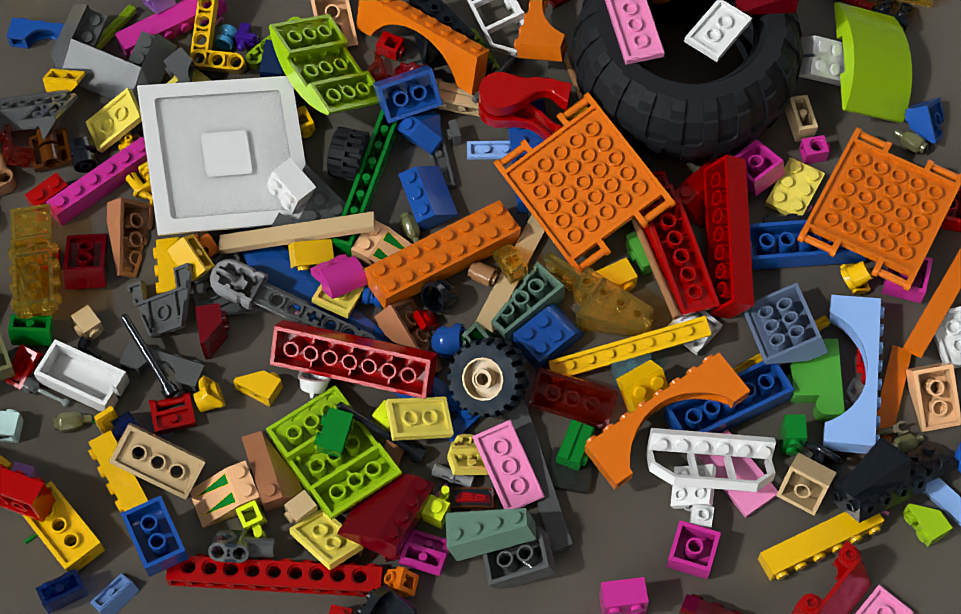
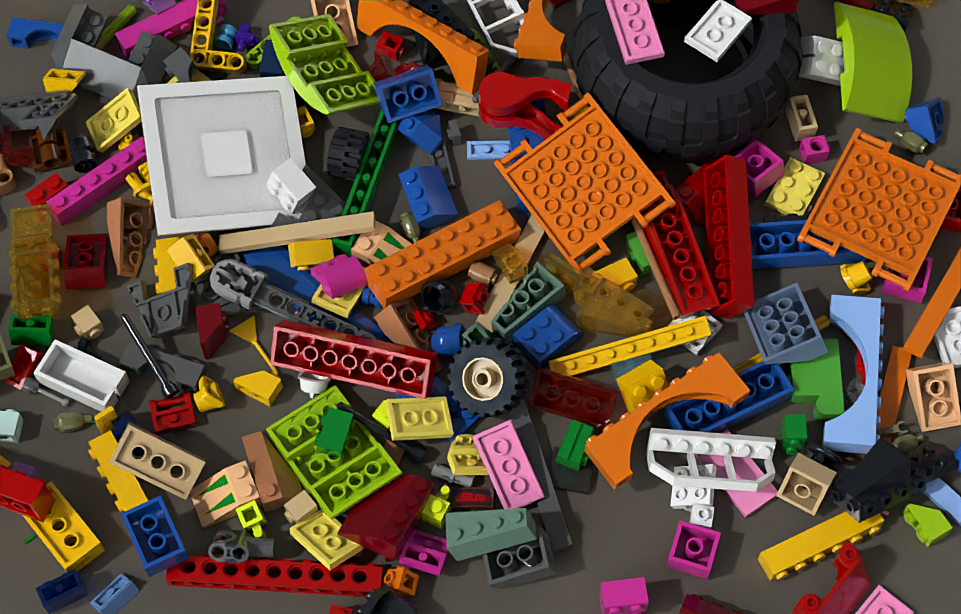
none -> yellow piece [229,315,279,375]
none -> red brick [458,282,490,315]

